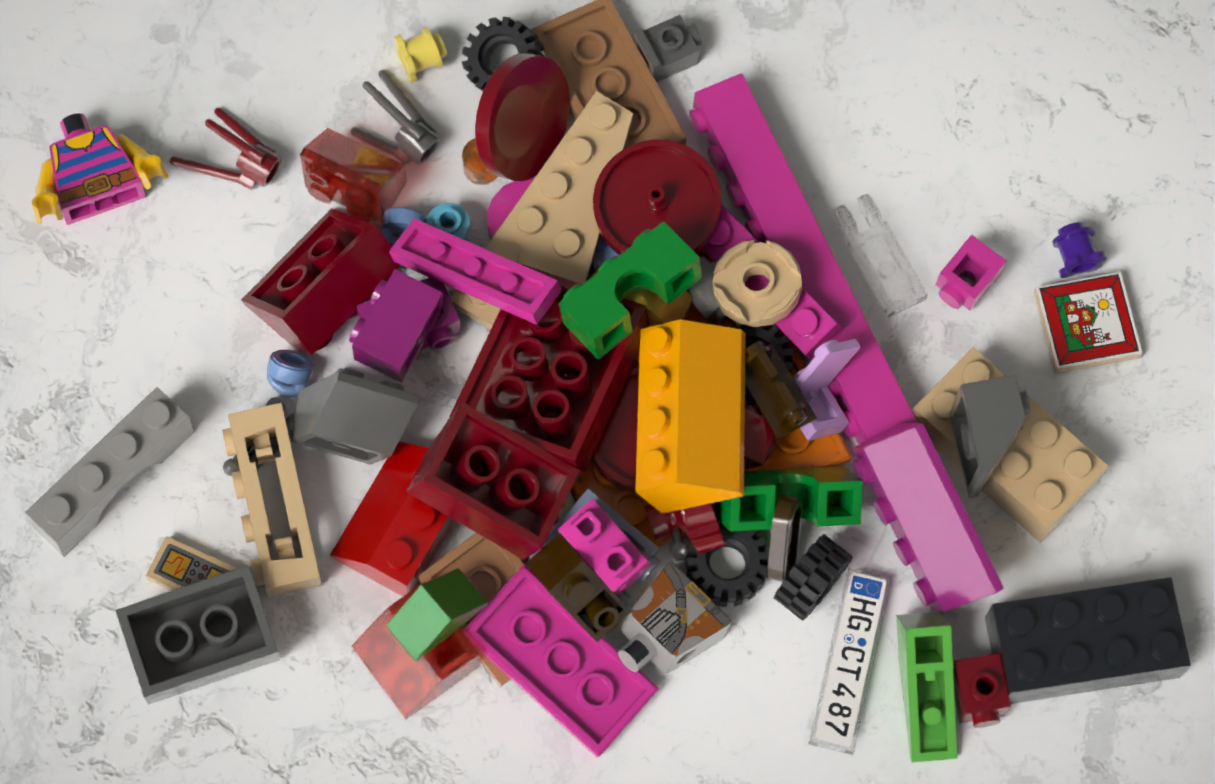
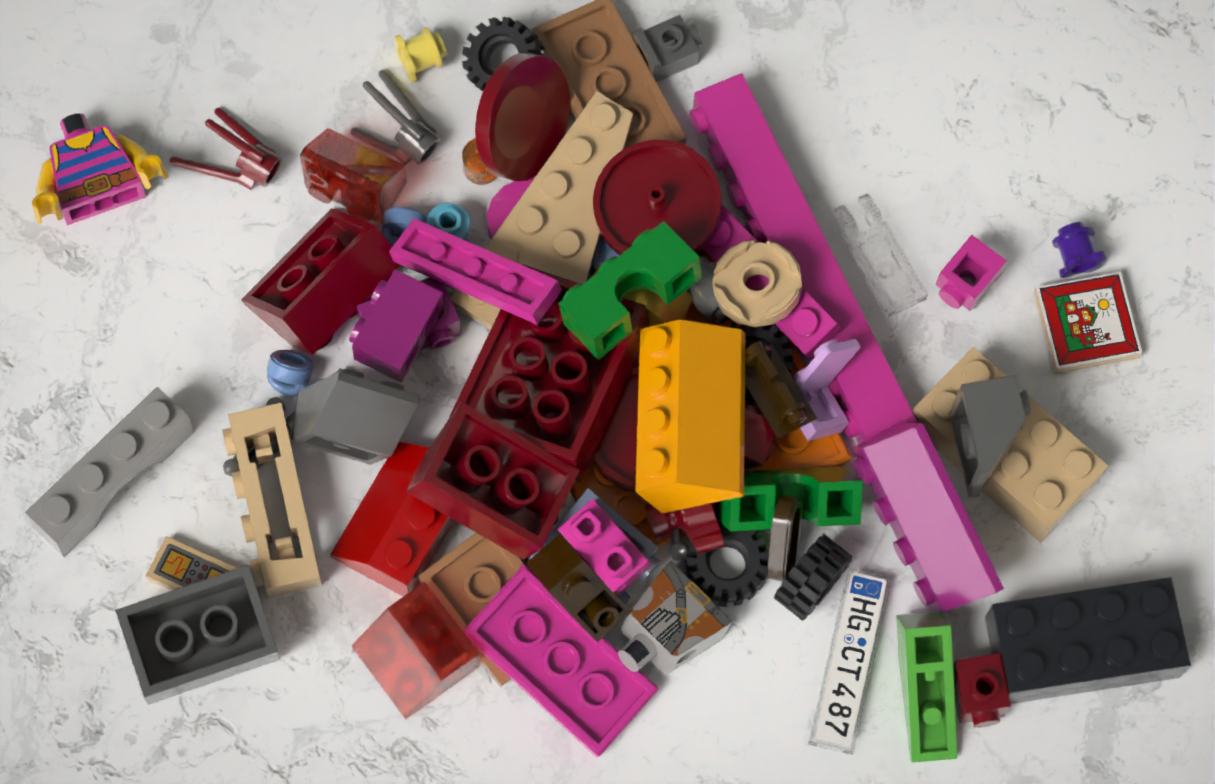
green slope [386,568,488,662] -> none

